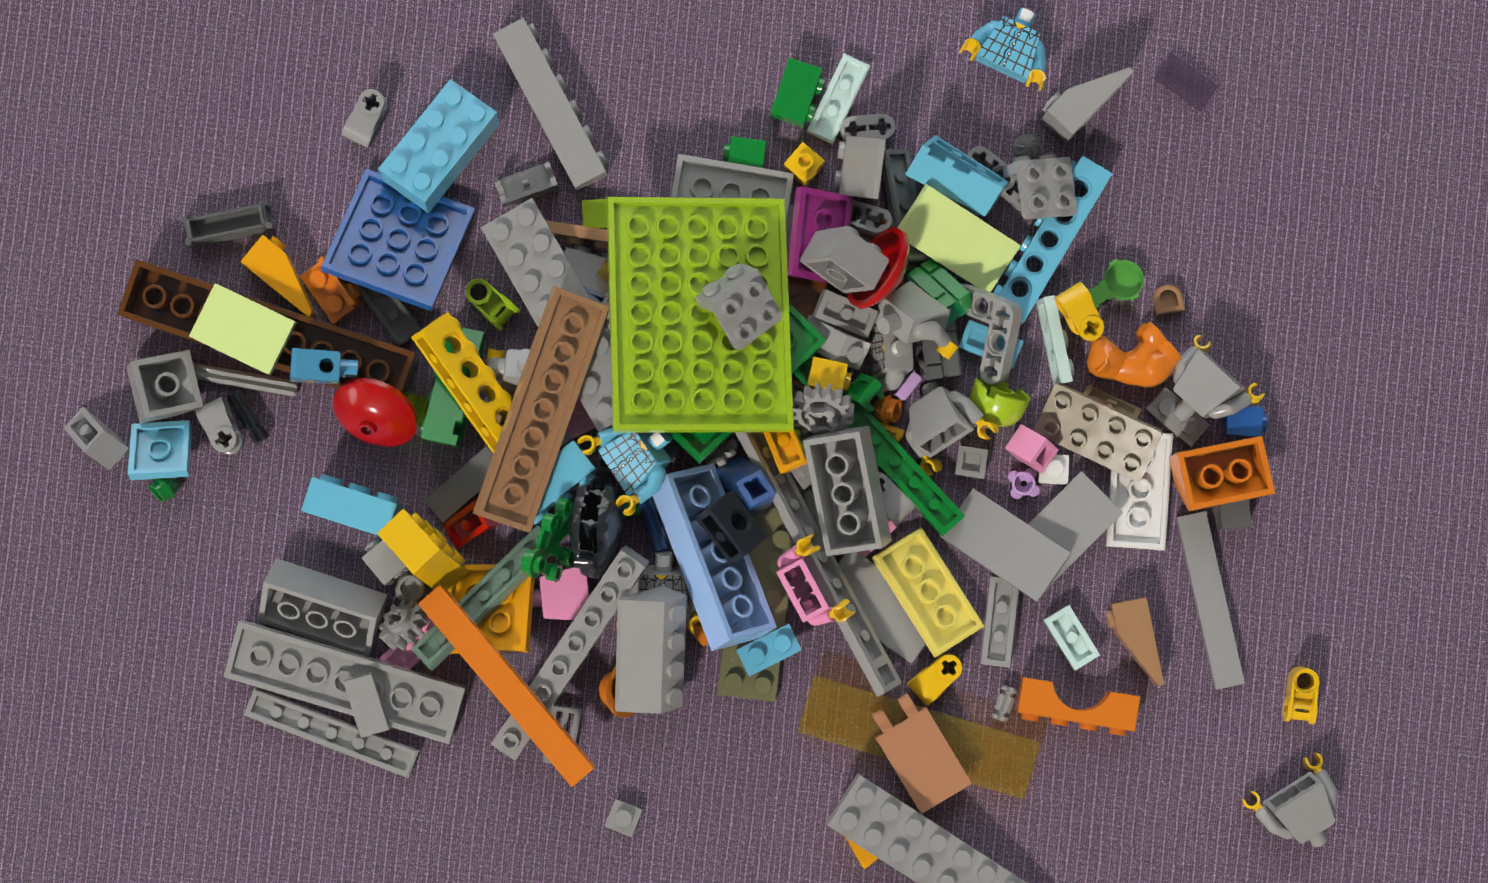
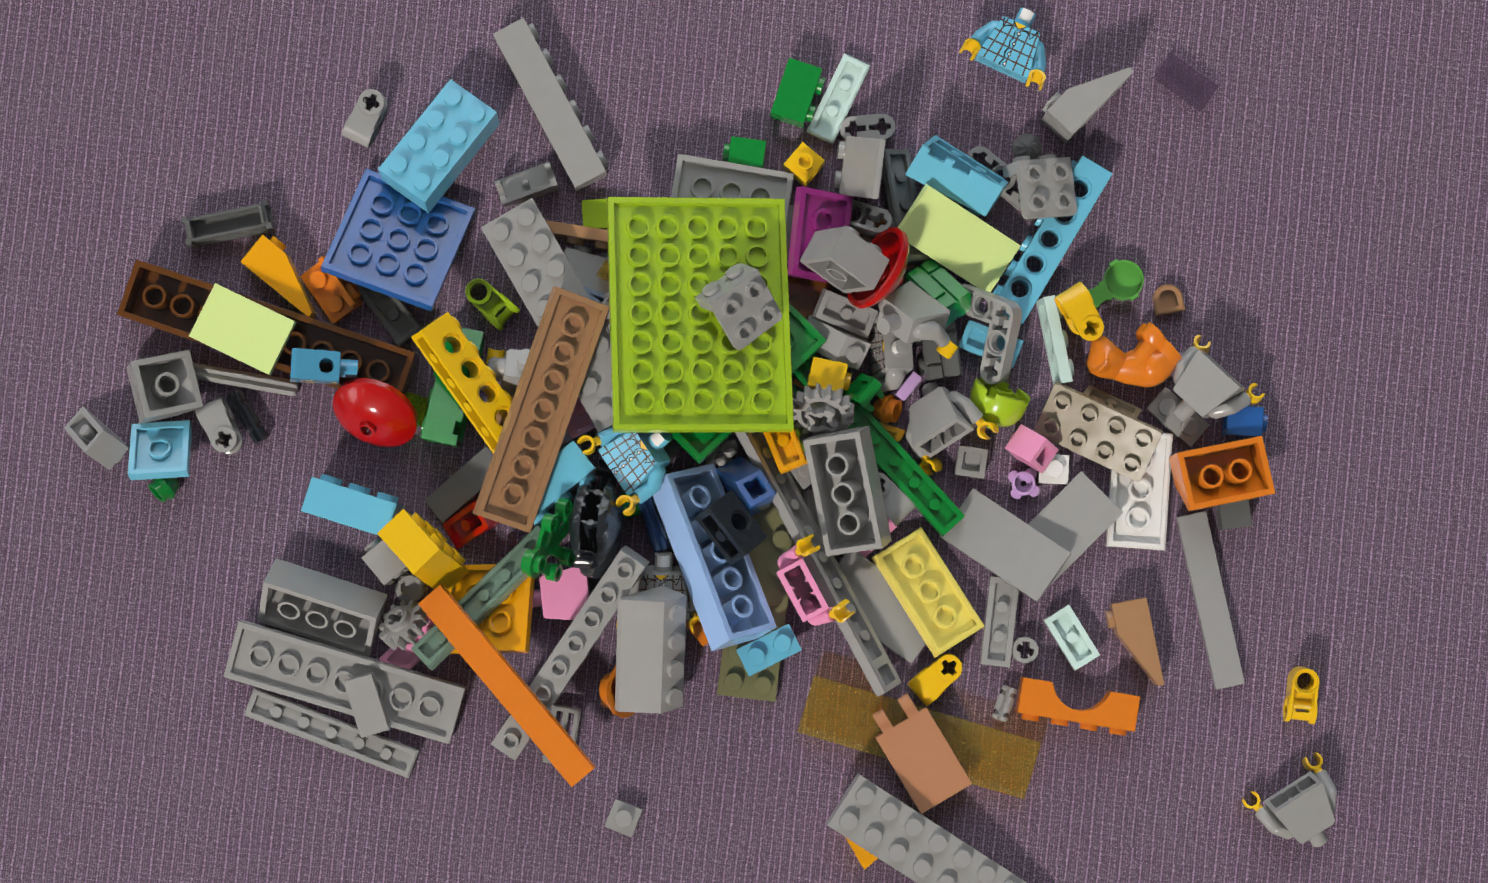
none -> light grey bush [1012,637,1038,663]

